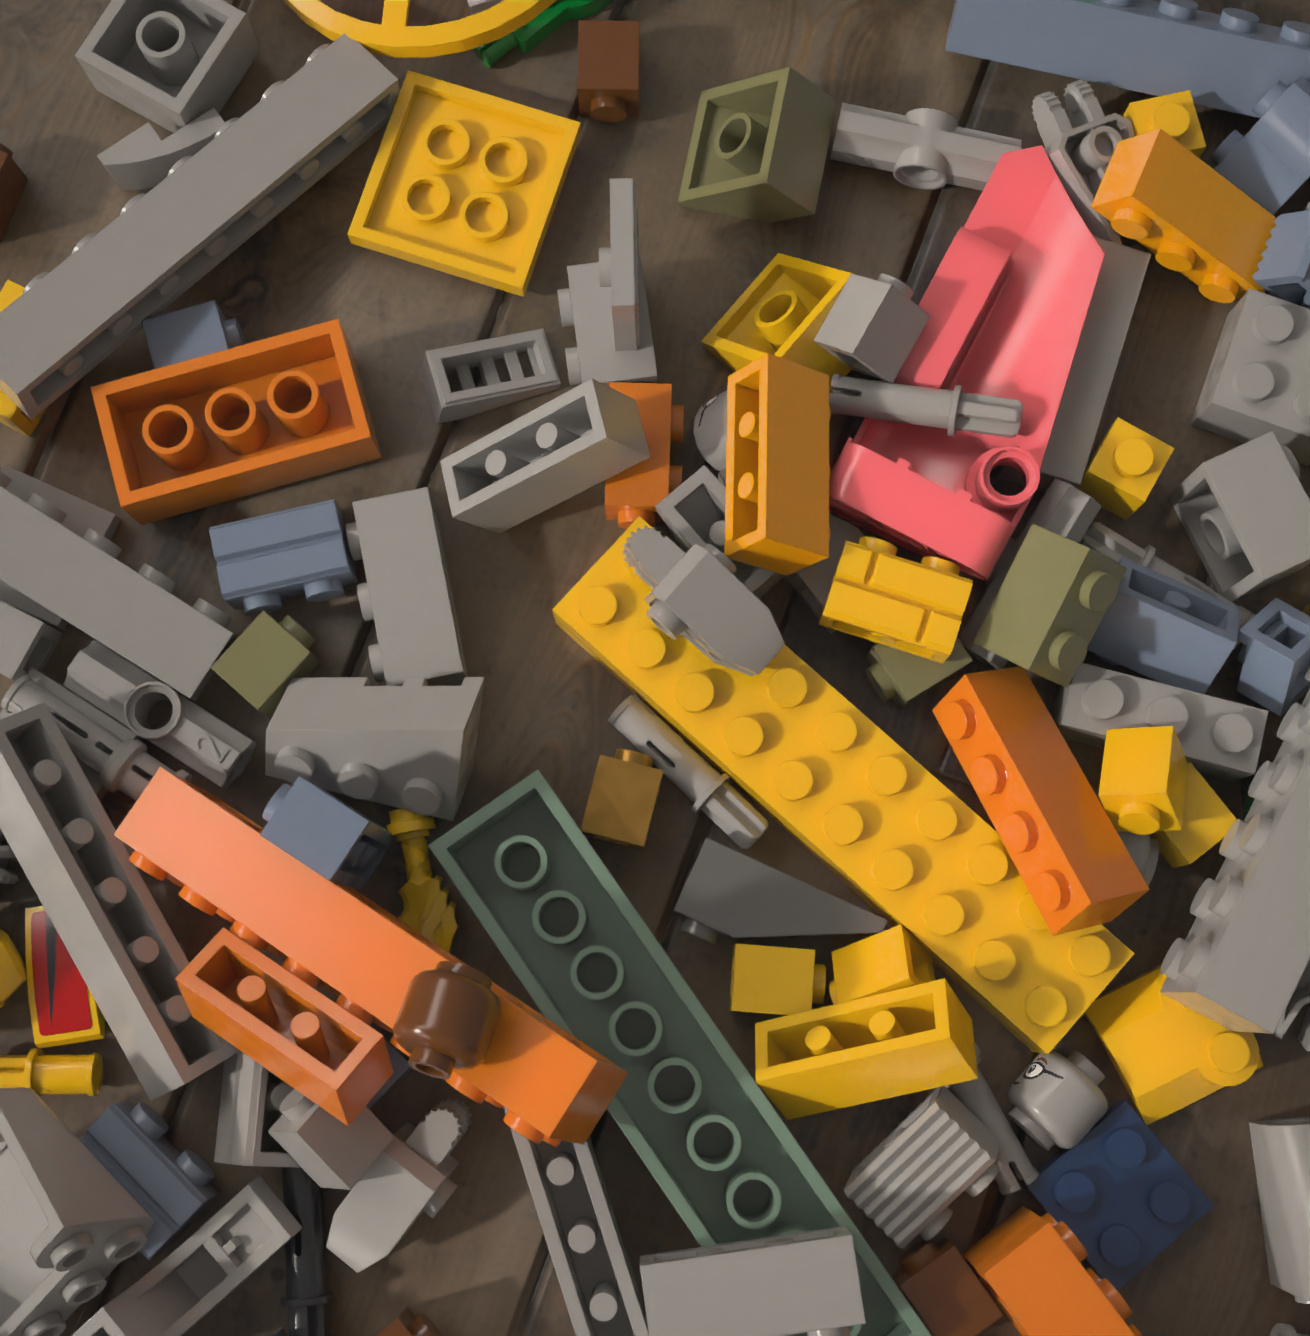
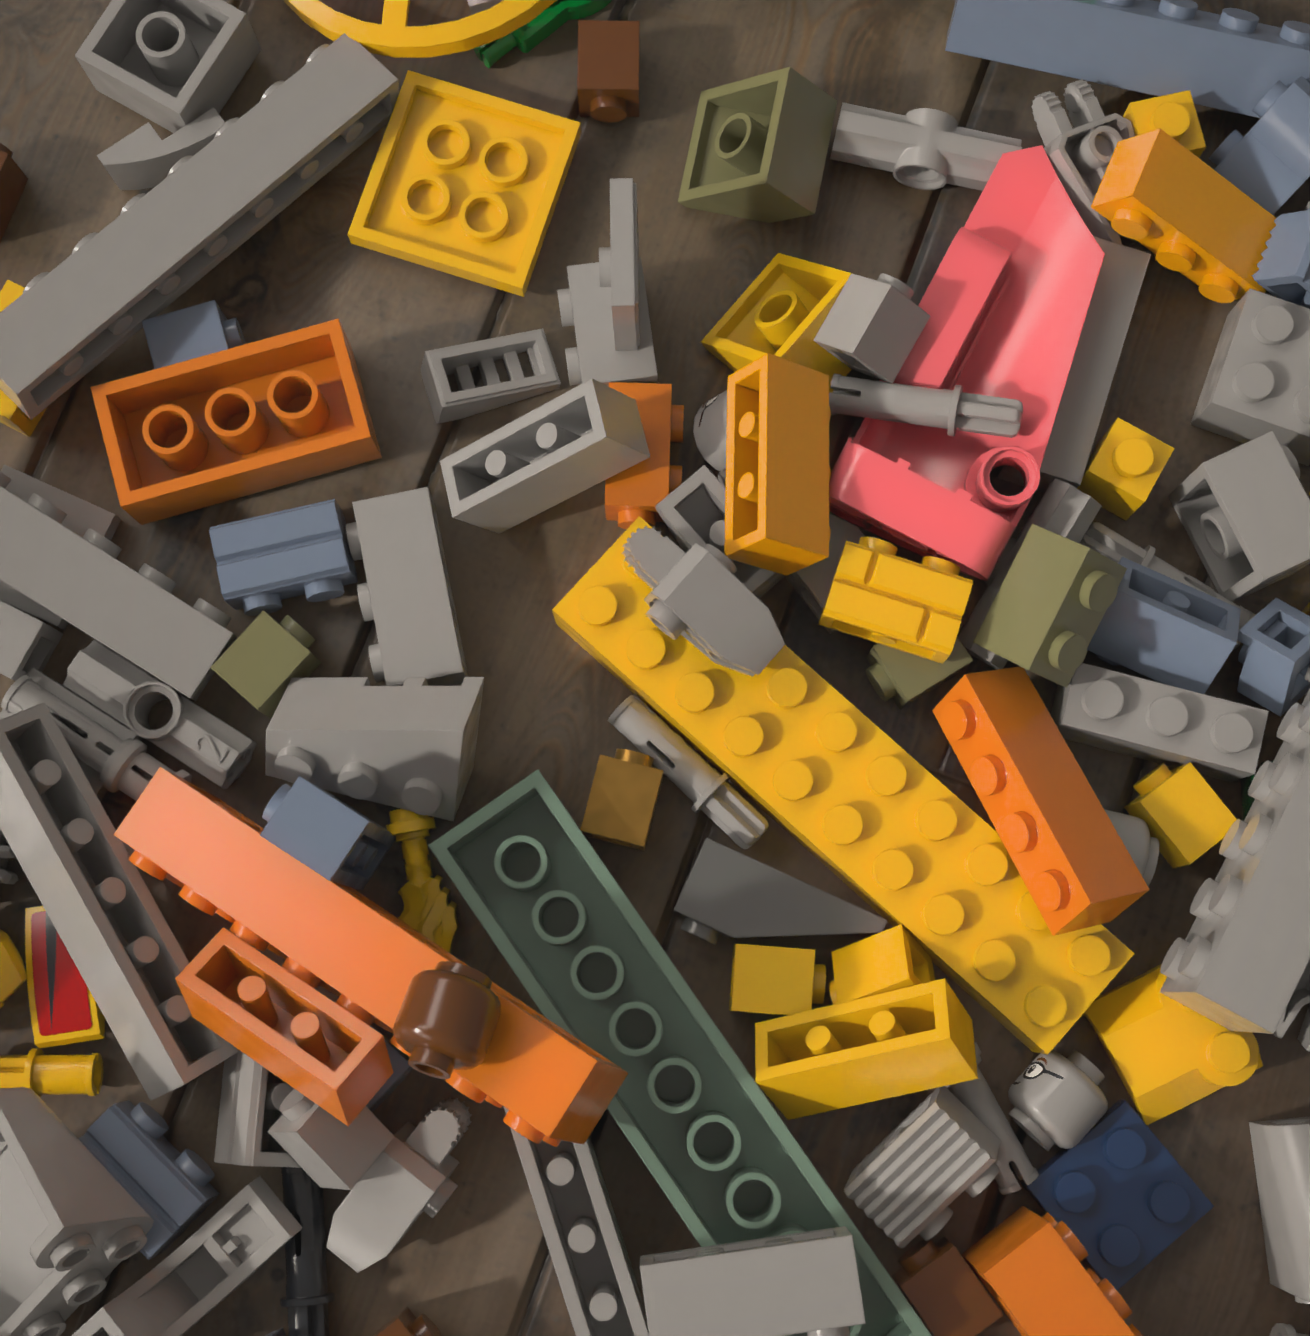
yellow brick [1098,726,1188,835] -> none

